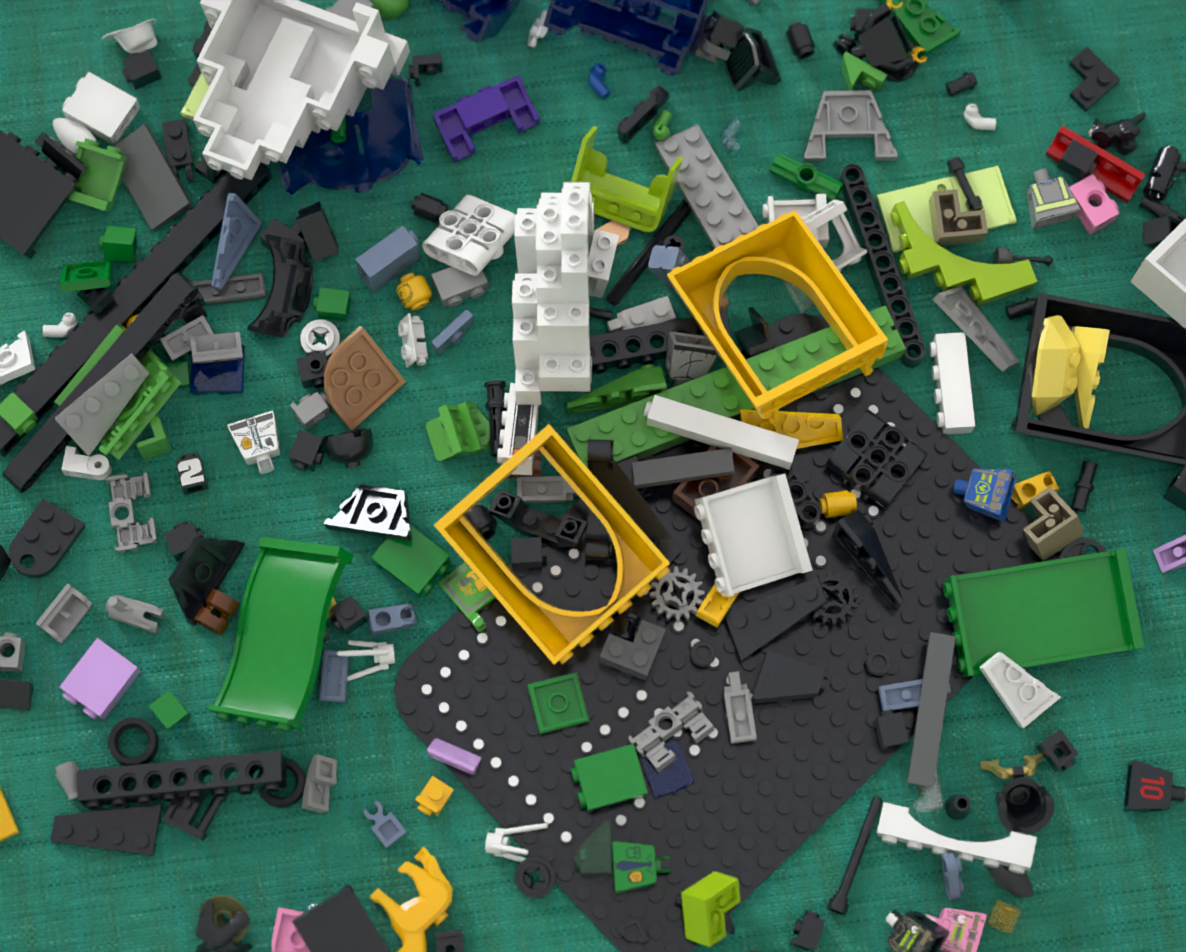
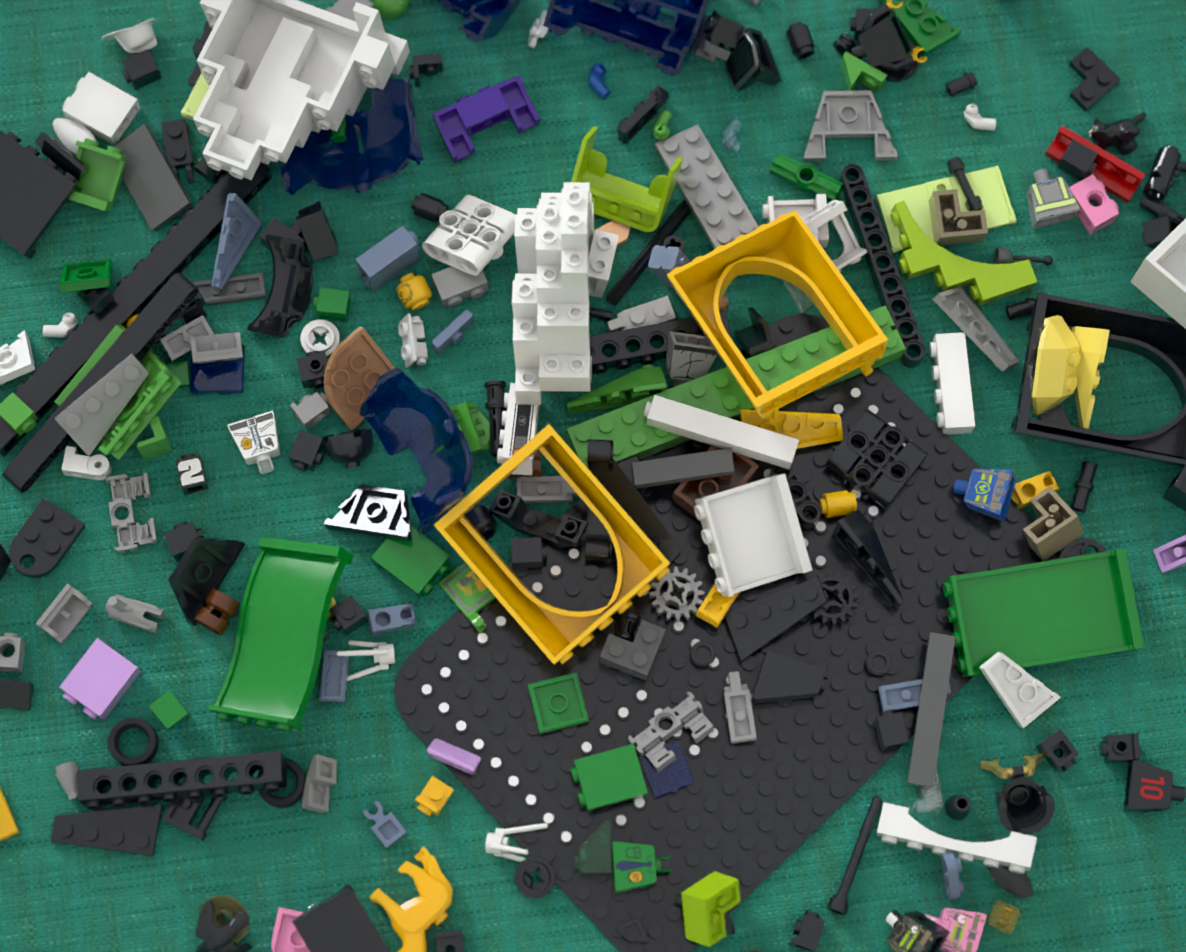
green brick [99,226,138,262] -> none
none -> clear blue piece [359,368,473,534]
none -> black brick [1100,733,1140,763]

